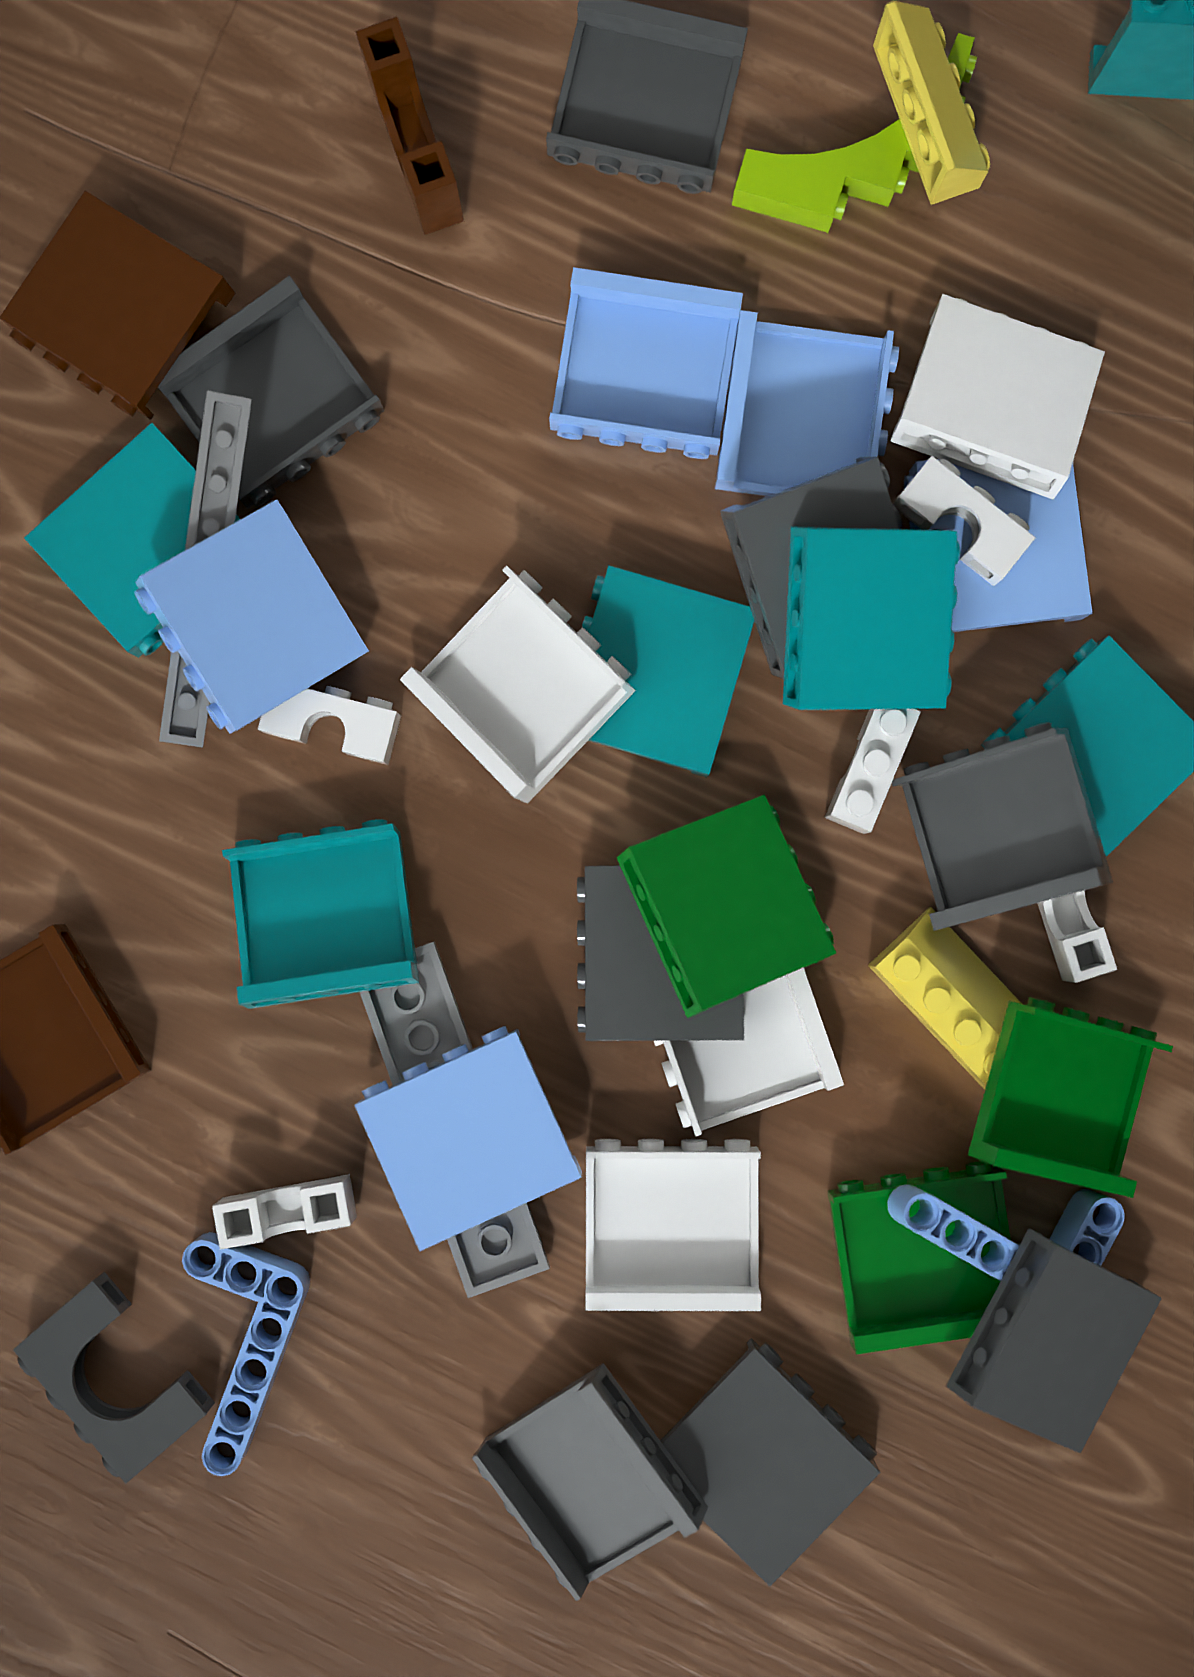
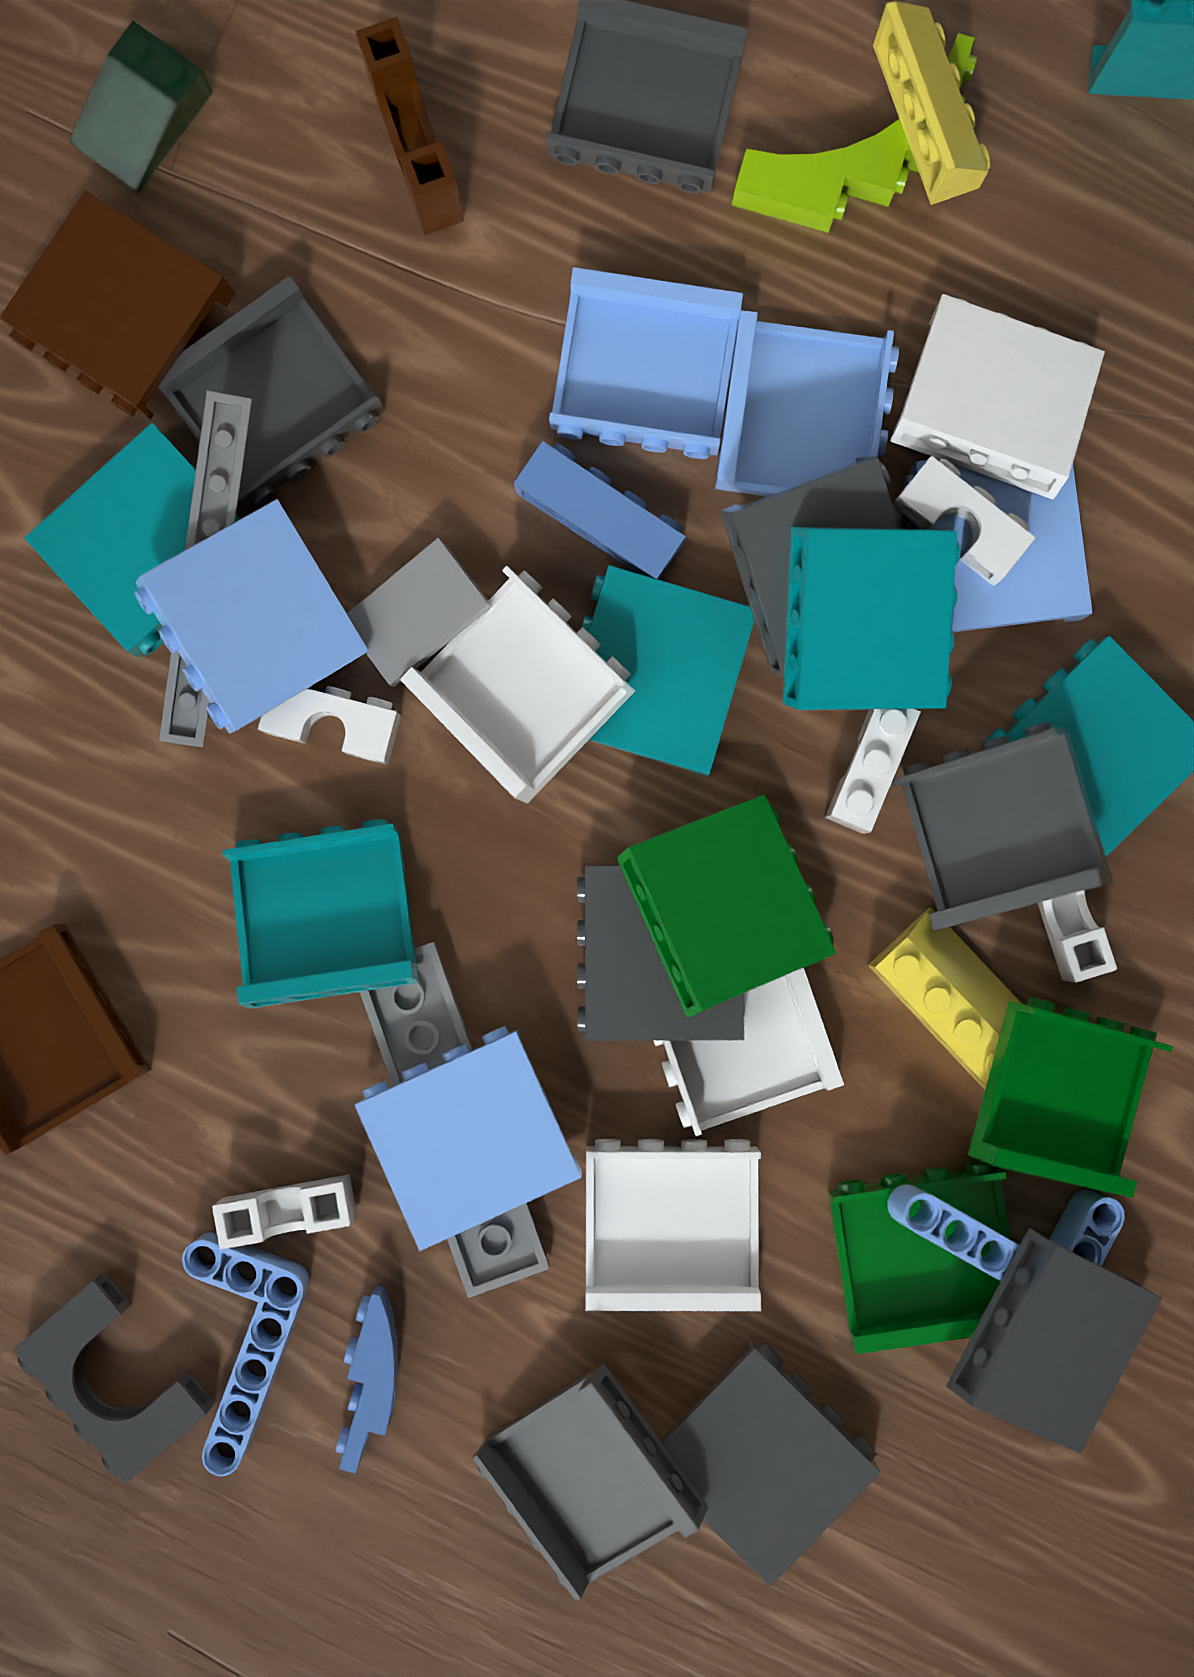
none -> clear green slope [69,20,213,193]
none -> medium blue slope [336,1285,399,1474]
none -> light grey tile [347,538,492,687]
none -> medium blue brick [514,441,686,580]

